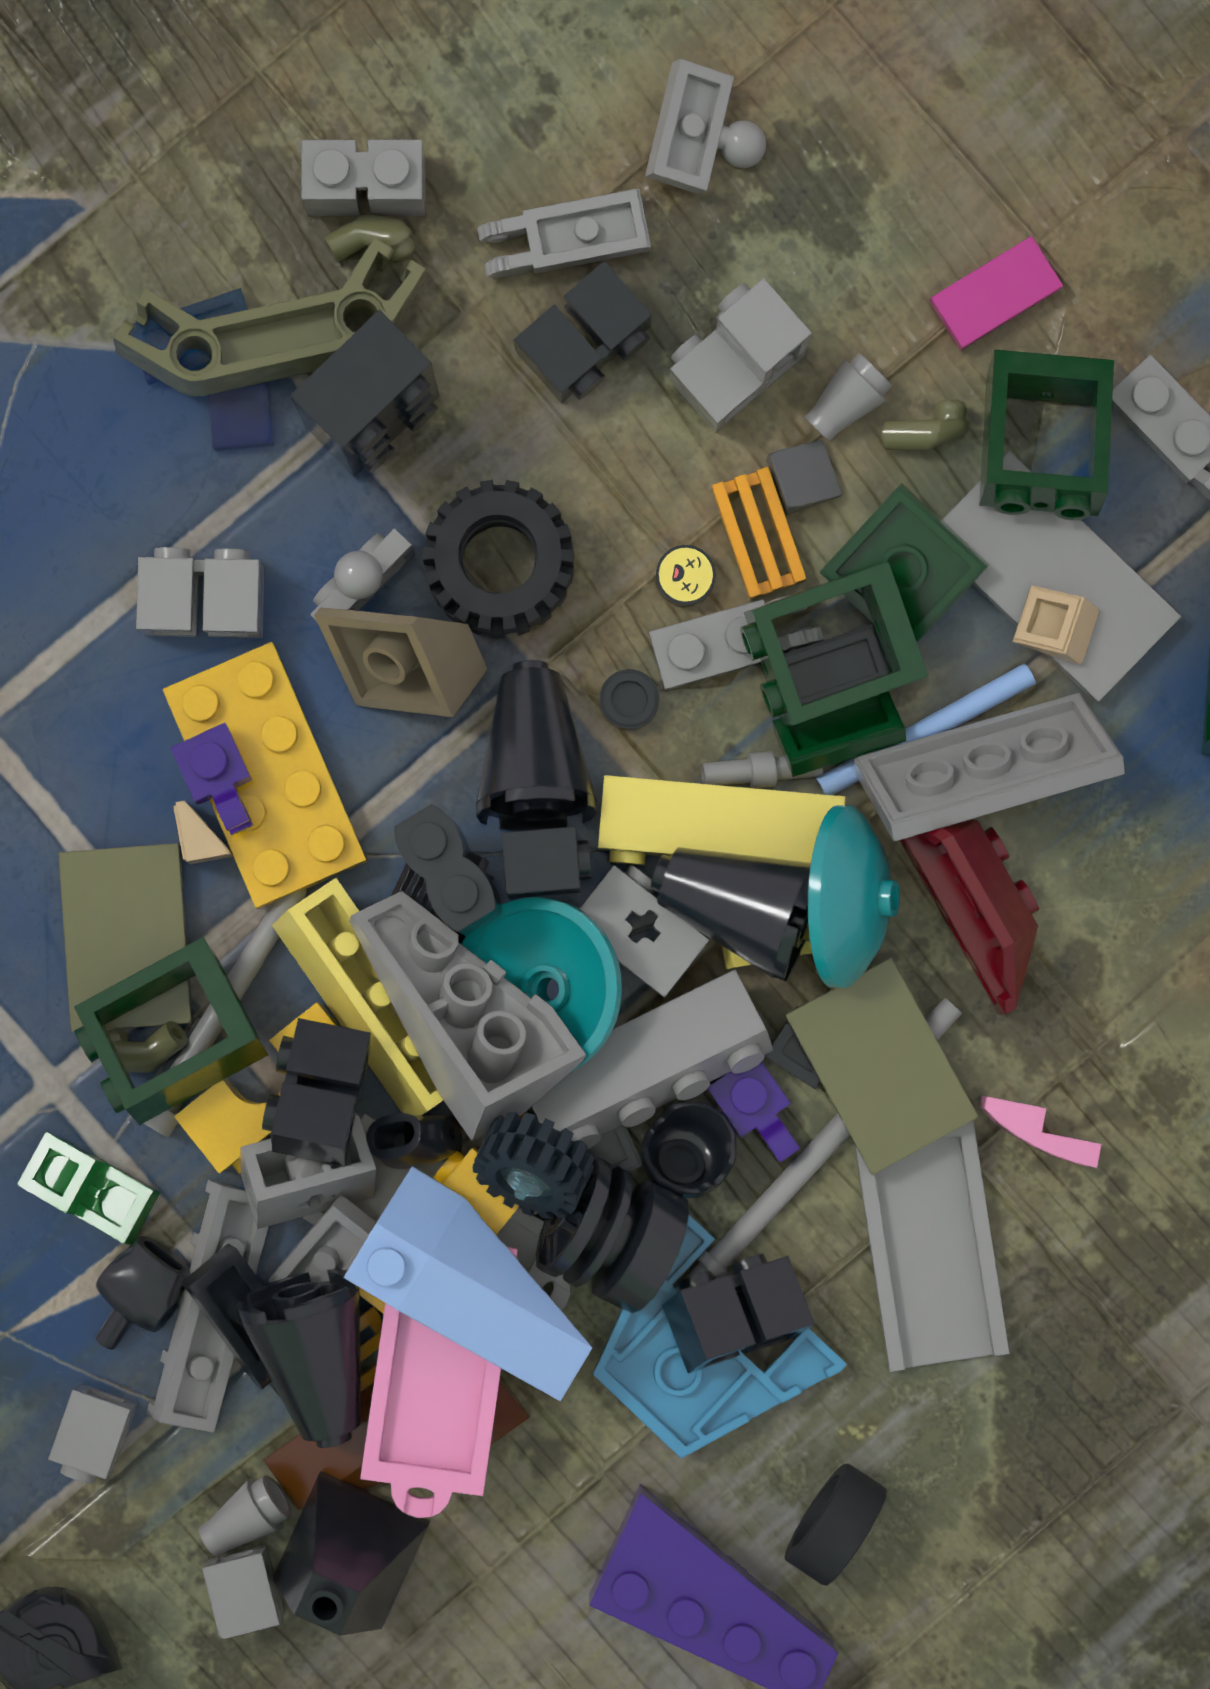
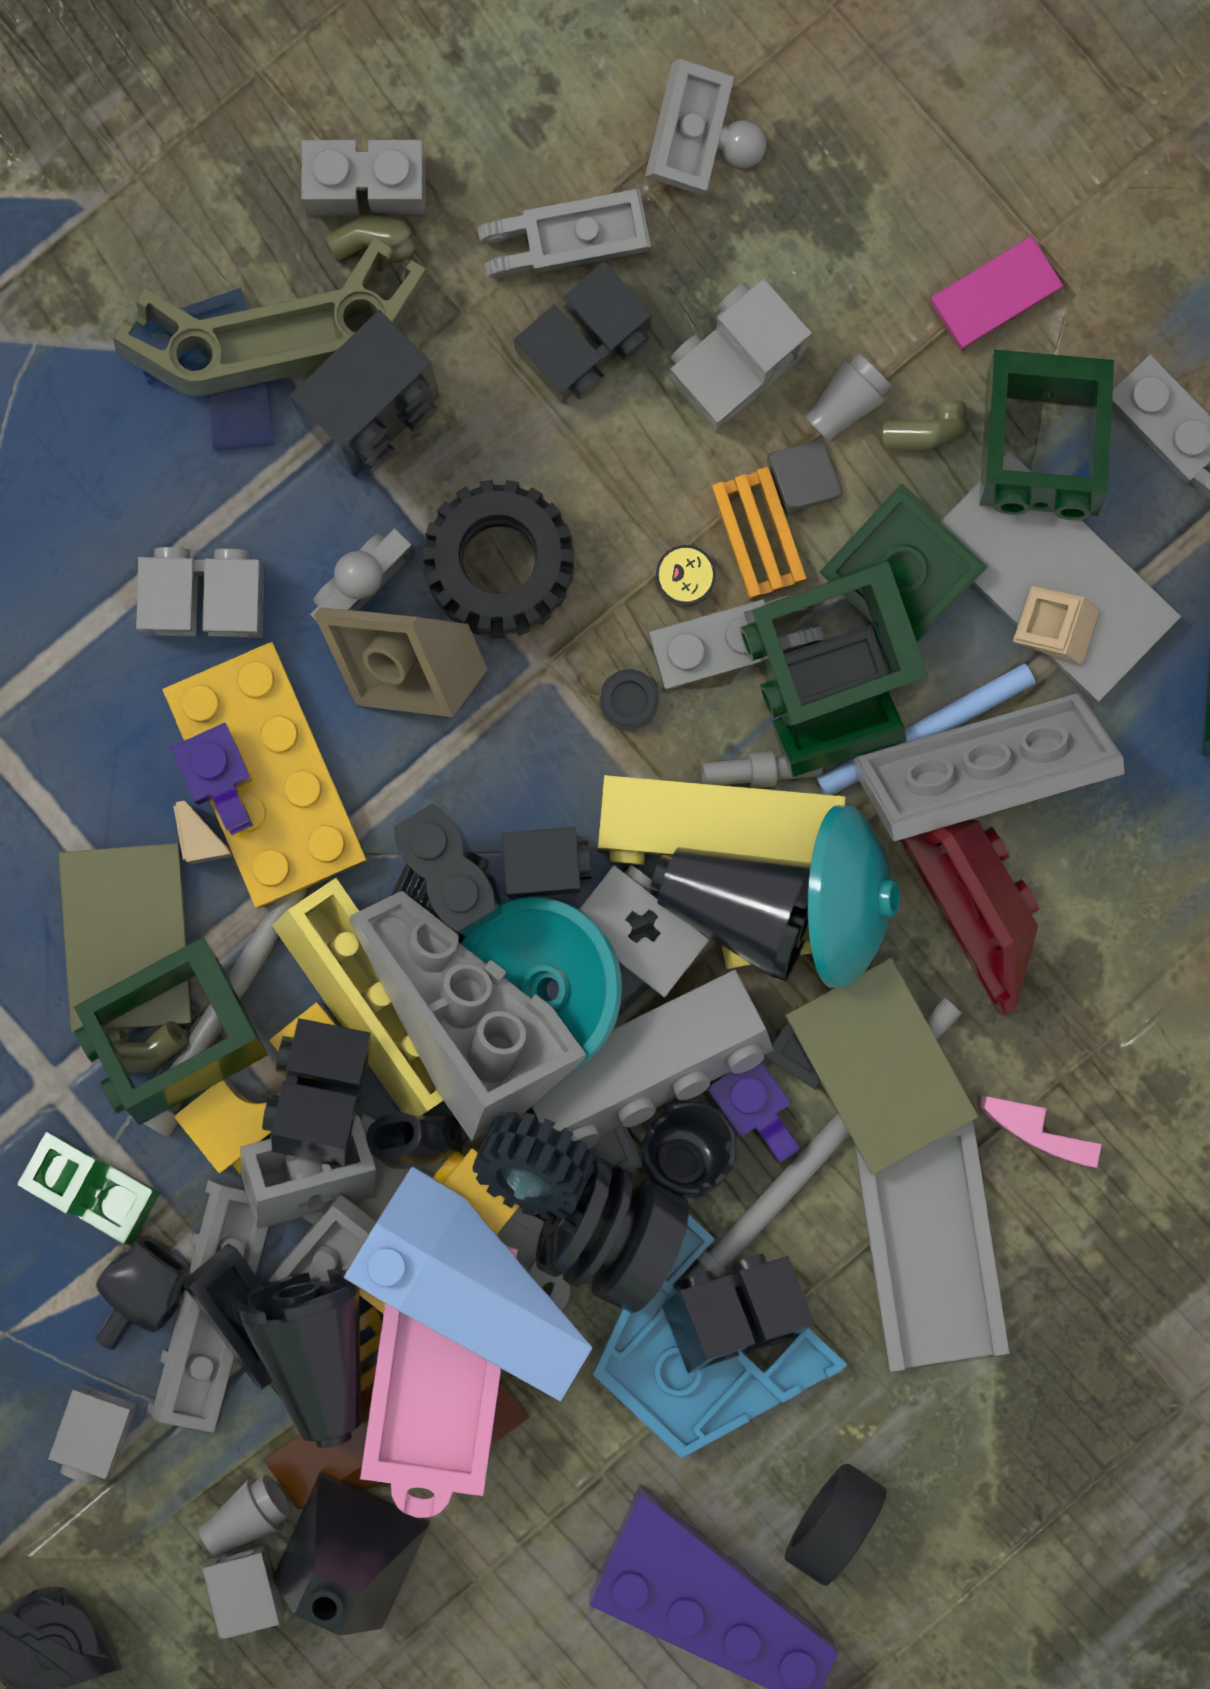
black cone [476,660,597,831] -> none

